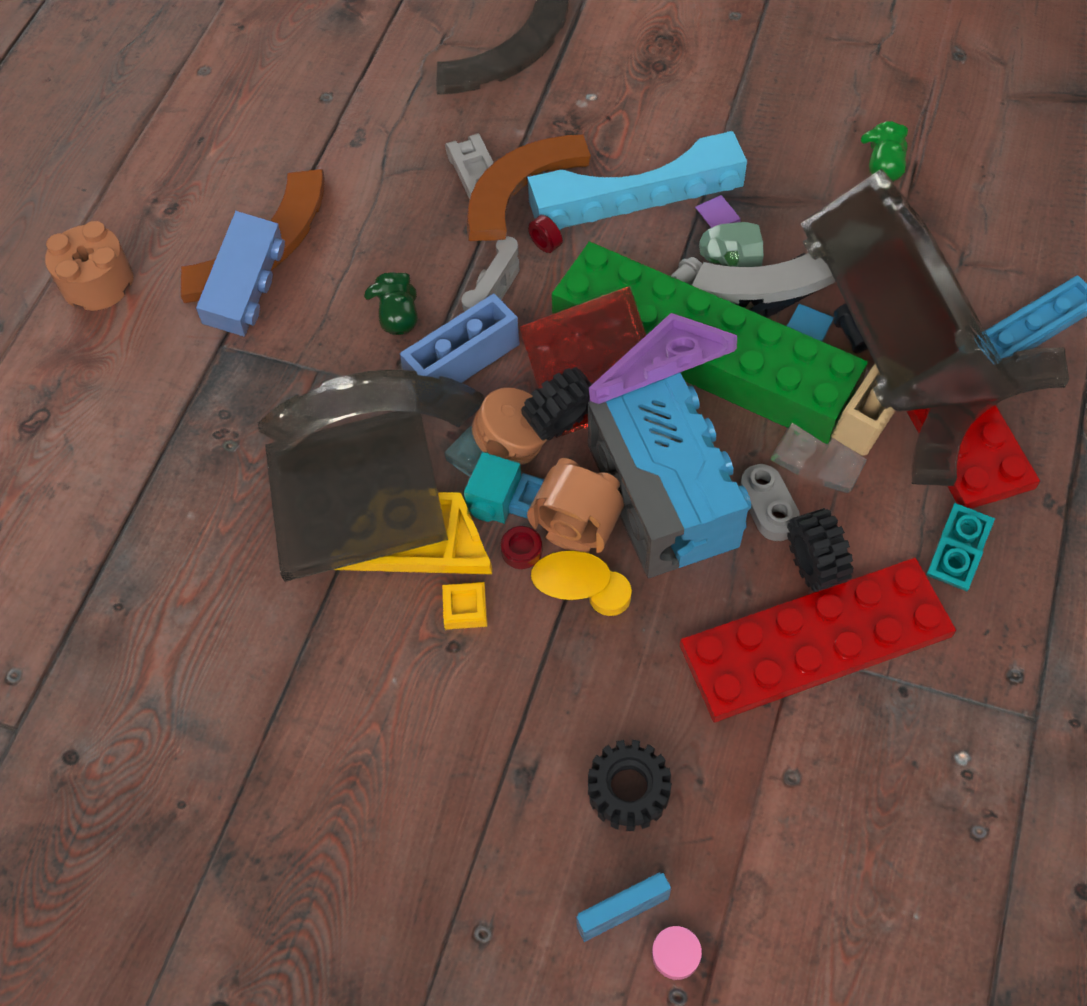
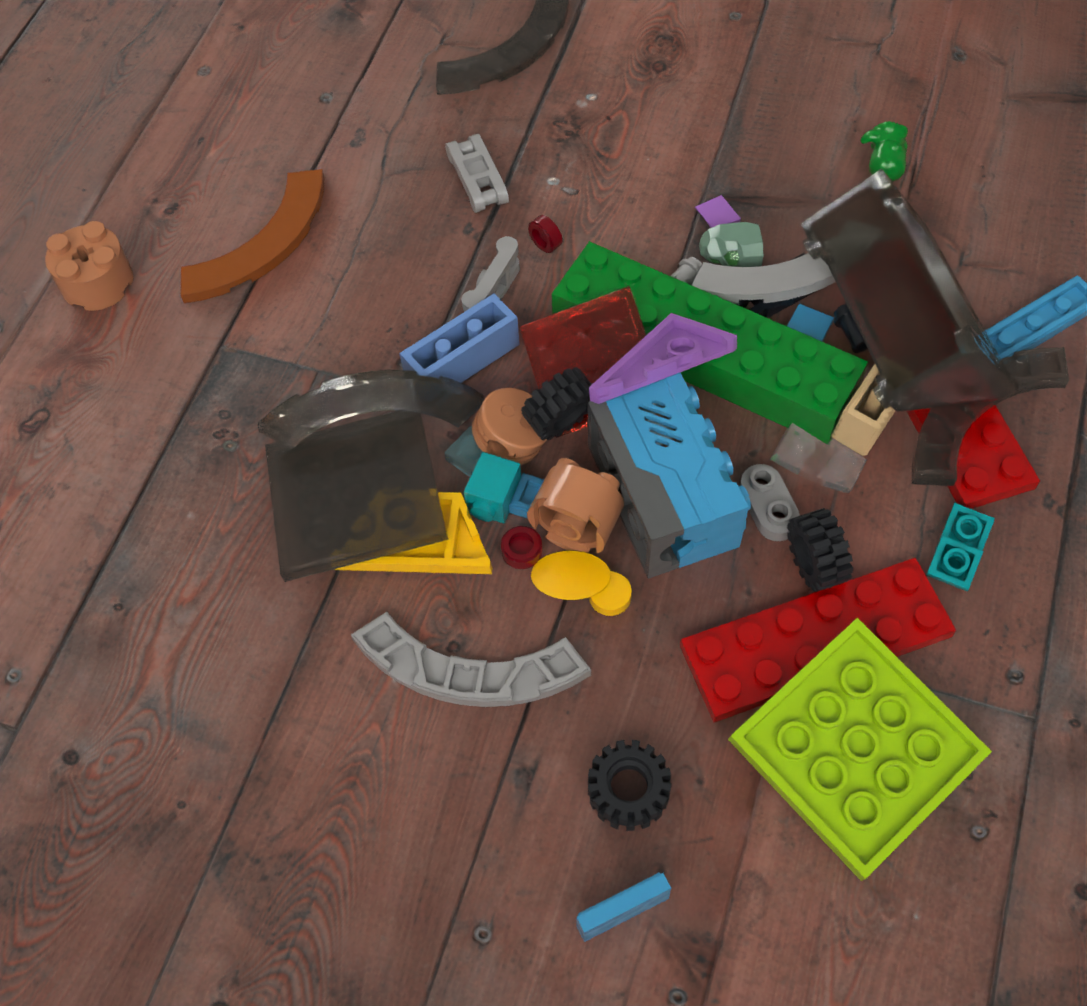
medium blue brick [196,211,285,337] -> none
dark green animal [364,272,418,335] -> none
yellow tile [442,582,487,630] -> none
dark orange tile [467,134,591,241] -> none
medium azure arch [527,131,747,230] -> none
bright pink tile [652,926,702,980] -> none
none -> light grey tile [351,612,591,707]
none -> lime plate [728,618,992,881]

